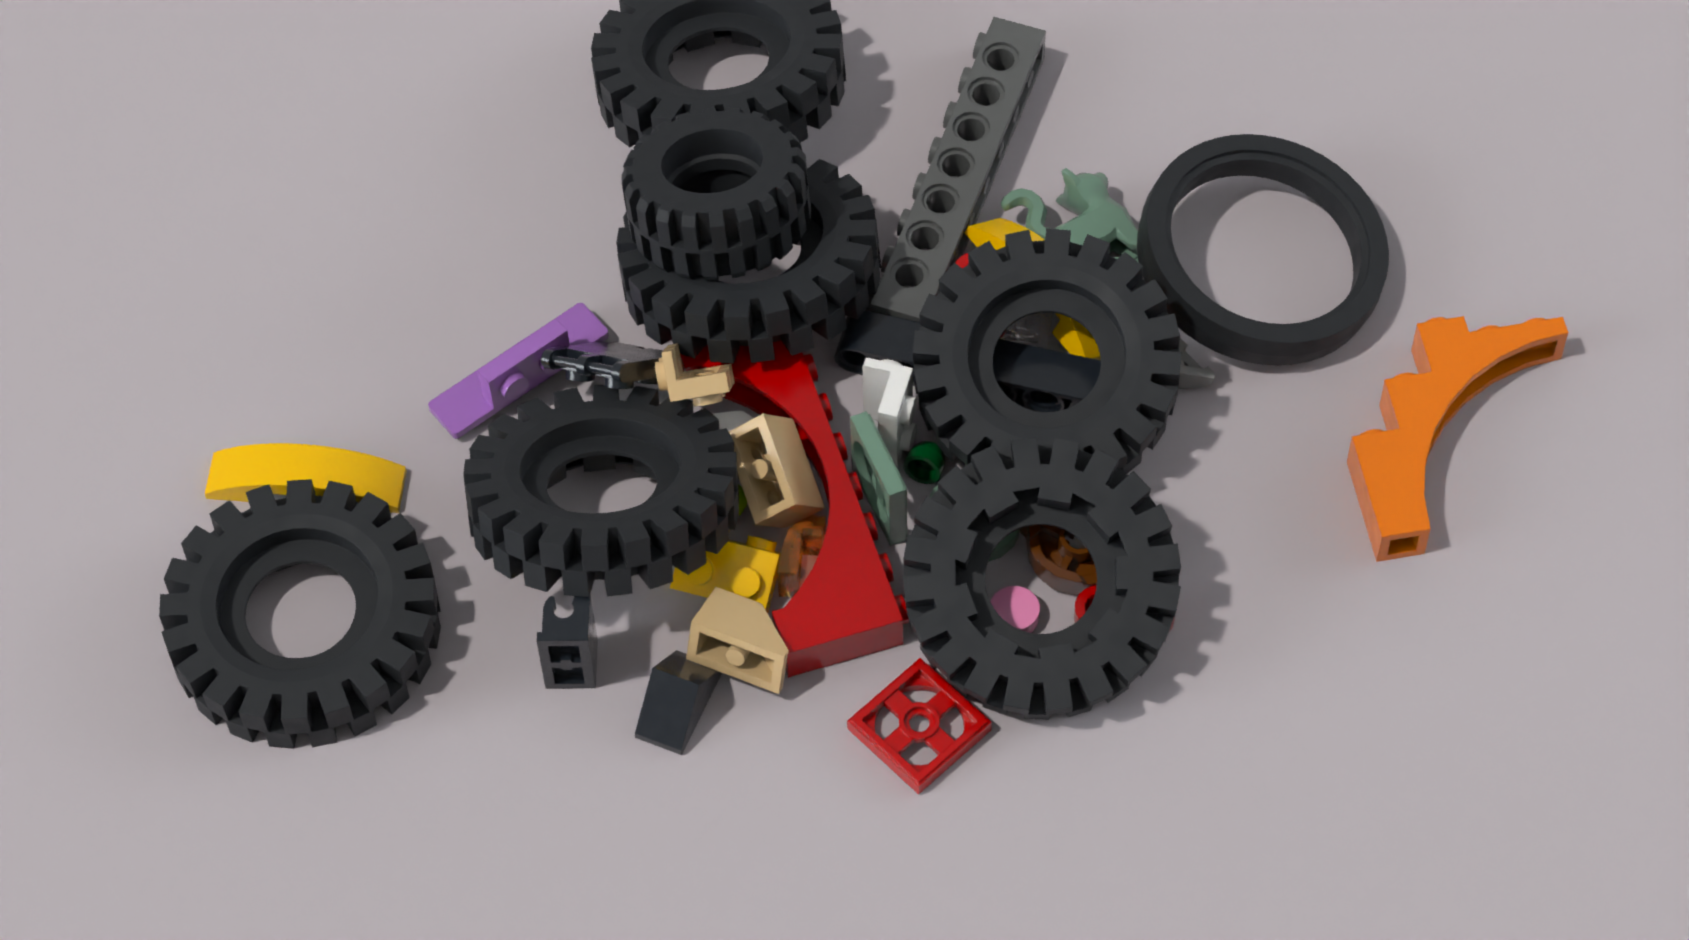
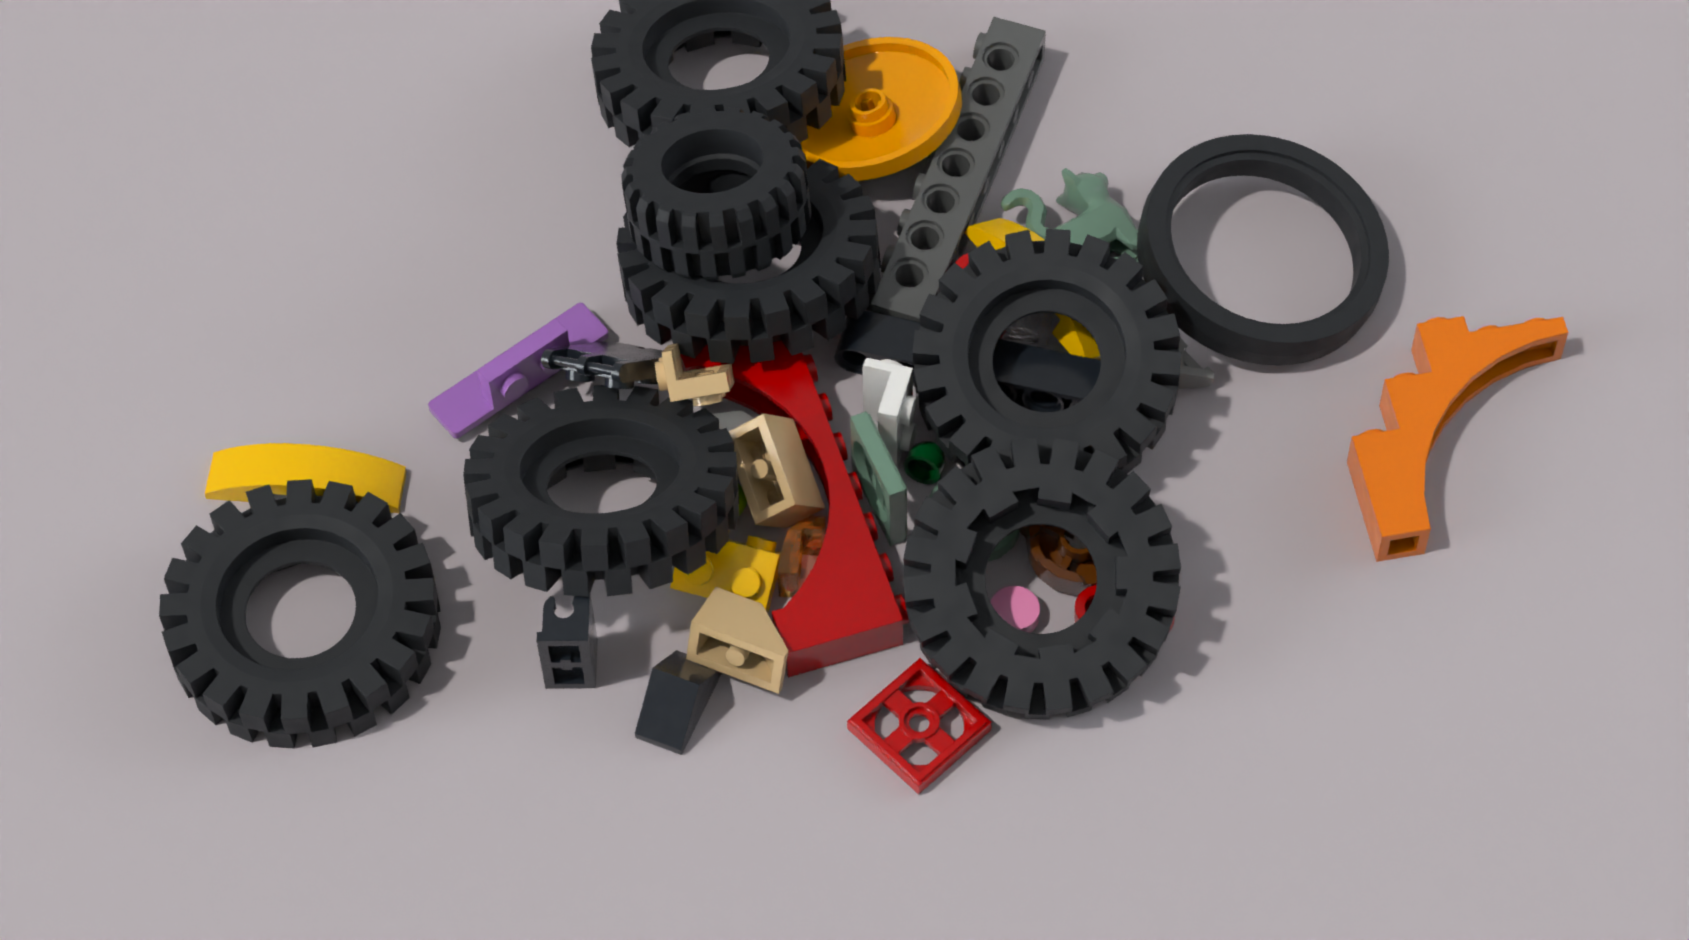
none -> light orange dish [800,37,962,181]

